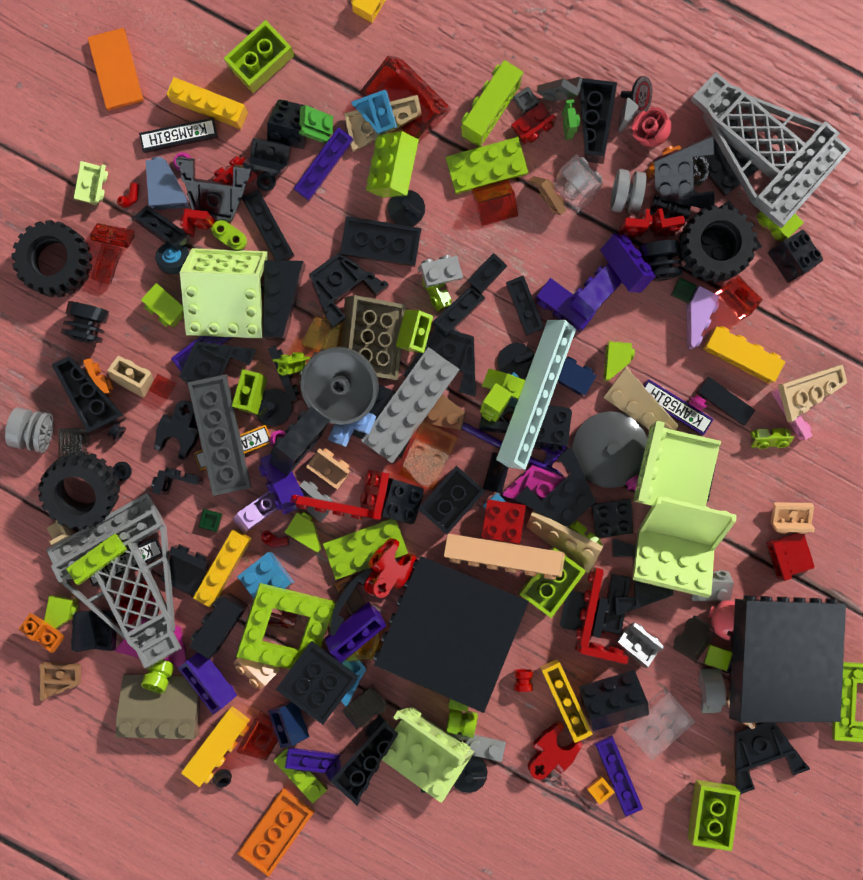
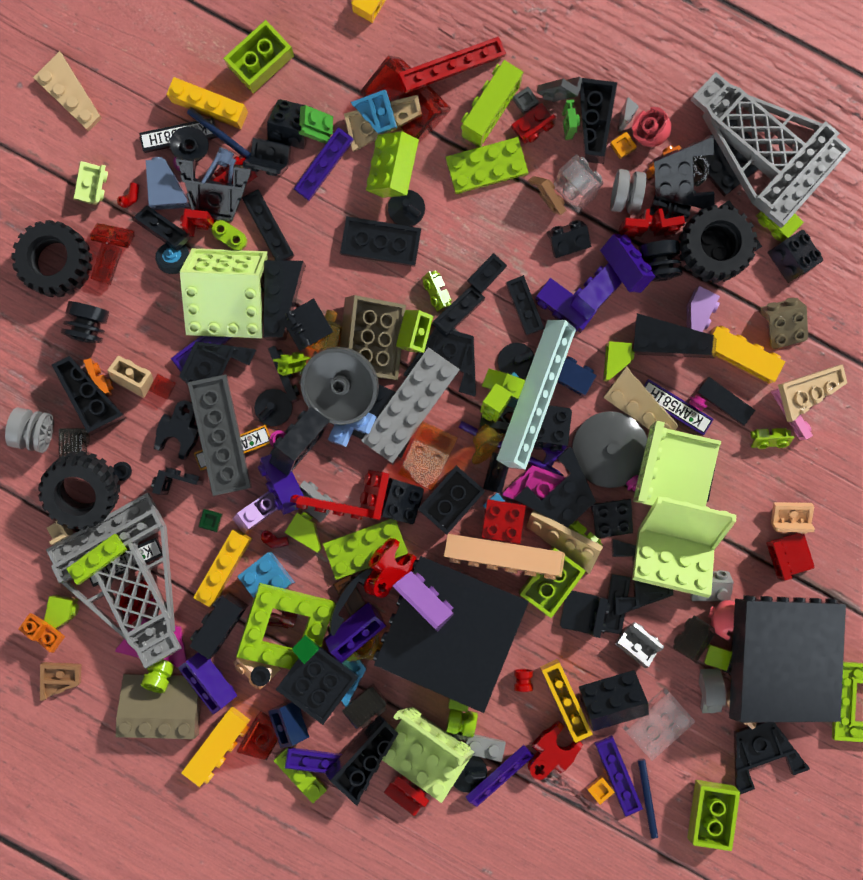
black bracket [71,609,117,652] -> none
orange tile [87,27,144,111] -> none
black bush [107,422,126,442] -> none
lime brick [141,283,184,328] -> none
black bracket [161,544,212,595] -> none
black plate [212,769,232,788] -> none
lime brick [232,369,268,415] -> none
orange tile [237,788,315,877] -> none
black plate [257,172,276,191] -> none
light nougat bracket [307,448,351,490] -> none
black wing [309,253,389,329] -> none
light grey bracket [417,255,463,288] -> none
medium nougat wing [424,394,466,431] -> none
clear red slope [472,180,518,226] -> none
red bracket [575,567,628,664] -> none
shield [620,76,653,115] -> none
dark green tile [670,278,697,304] -> none
clear red slope [715,275,763,320] -> none
none -> tan wing [33,51,102,131]
none -> black dish [170,126,209,162]
none -> dark blue bar [187,107,251,159]
none -> sand blue plant [201,147,236,184]
none -> black plate [251,666,271,686]
none -> black hinge [280,298,333,351]
none -> green slope [292,635,320,664]
none -> red bracket [384,776,430,816]
none -> medium lavender slope [393,571,454,632]
none -> red plate [397,36,506,93]
none -> dark purple tile [466,745,534,807]
none -> clear yellow piece [472,424,505,464]
none -> black bracket [547,220,592,258]
none -> light orange plate [610,132,637,159]
none -> black wedge [633,313,717,358]
none -> dark blue bar [638,759,658,839]
none -> dark tan bracket [760,298,808,349]

